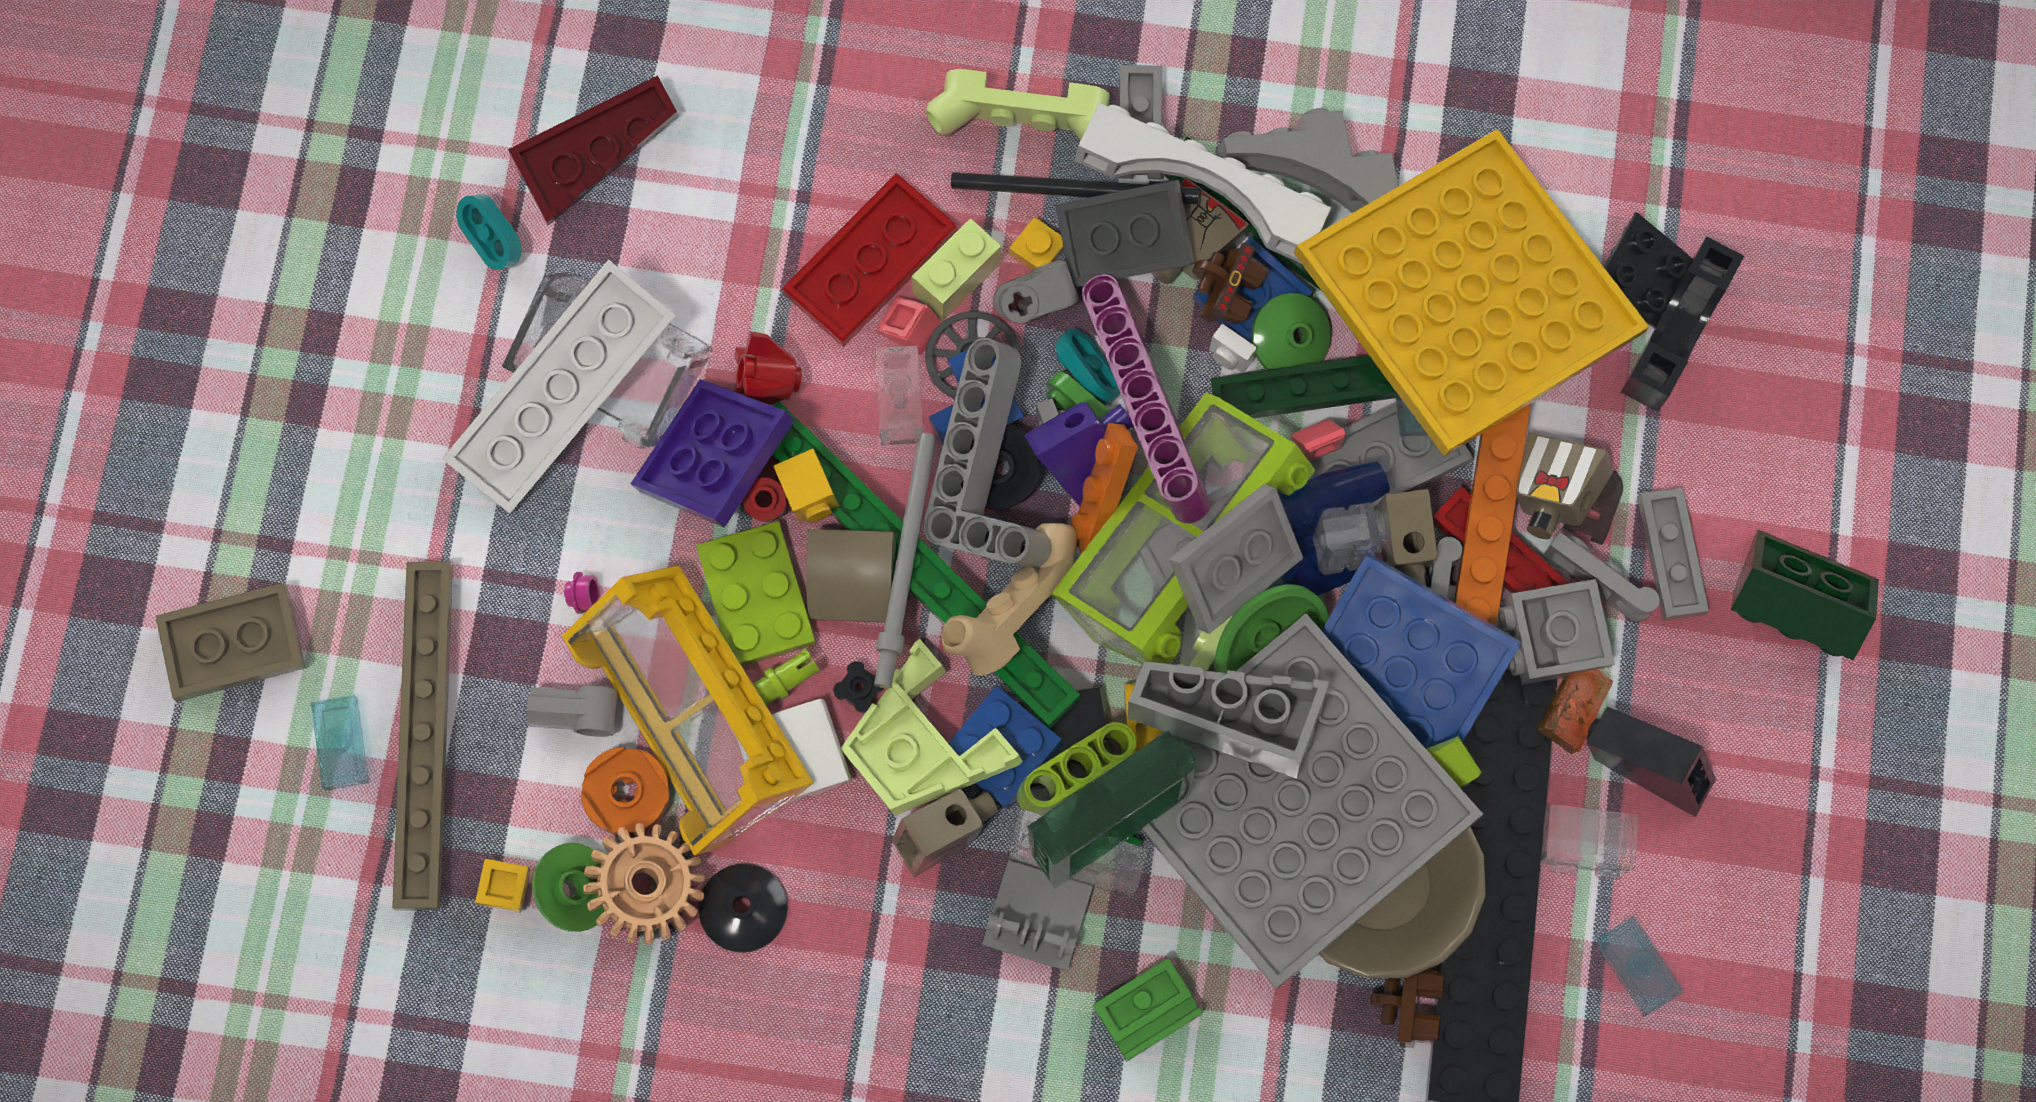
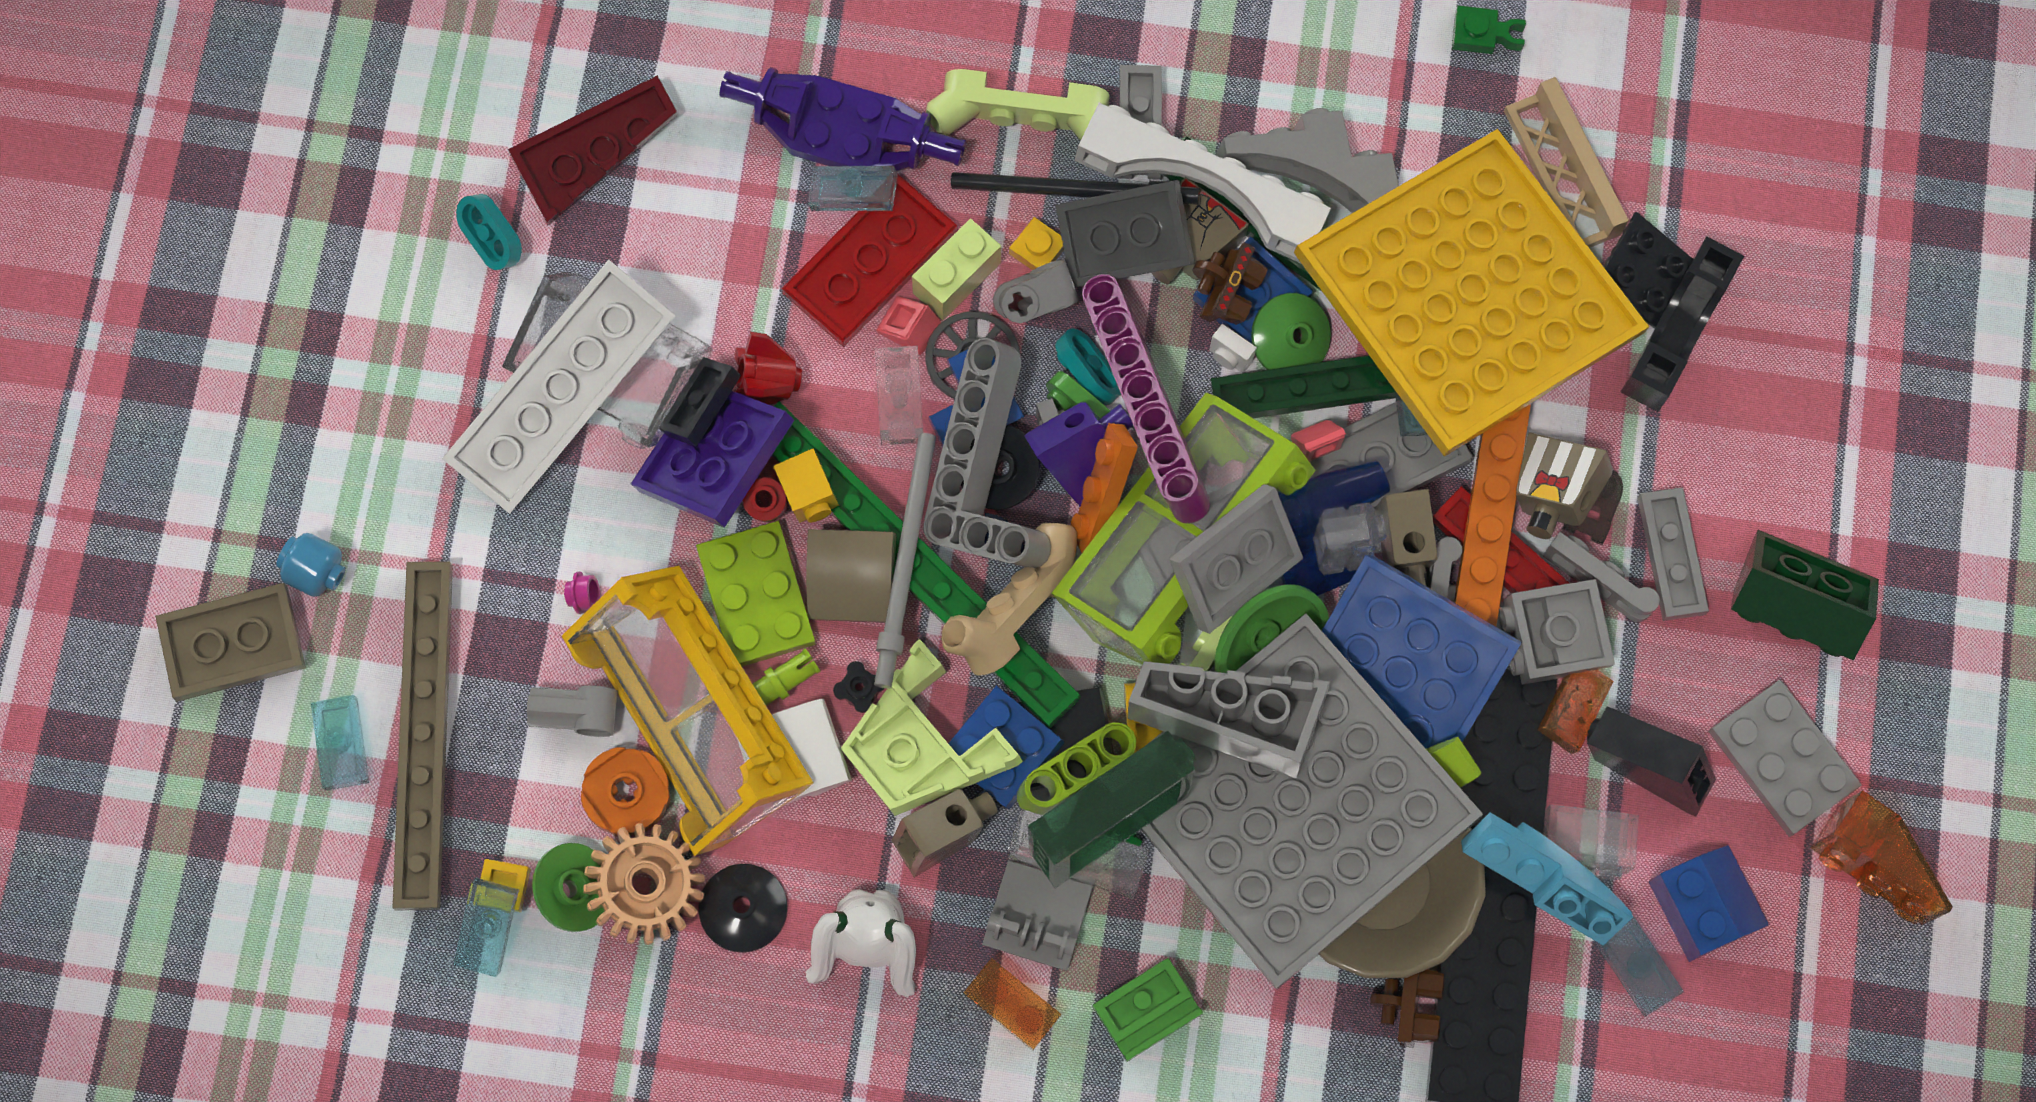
none -> dark azure head [276,533,346,597]
none -> clear light blue plate [453,878,519,977]
none -> black plate [659,357,741,447]
none -> dark purple plate [719,67,966,178]
none -> white hair [806,889,916,997]
none -> clear light blue plate [808,166,898,211]
none -> clear orange plate [963,958,1062,1051]
none -> green plate [1452,5,1526,54]
none -> medium azure slope [1461,812,1633,945]
none -> tan fence [1504,77,1629,248]
none -> blue slope [1649,845,1769,962]
none -> light grey plate [1708,680,1862,837]
none -> clear orange slope [1811,790,1953,925]

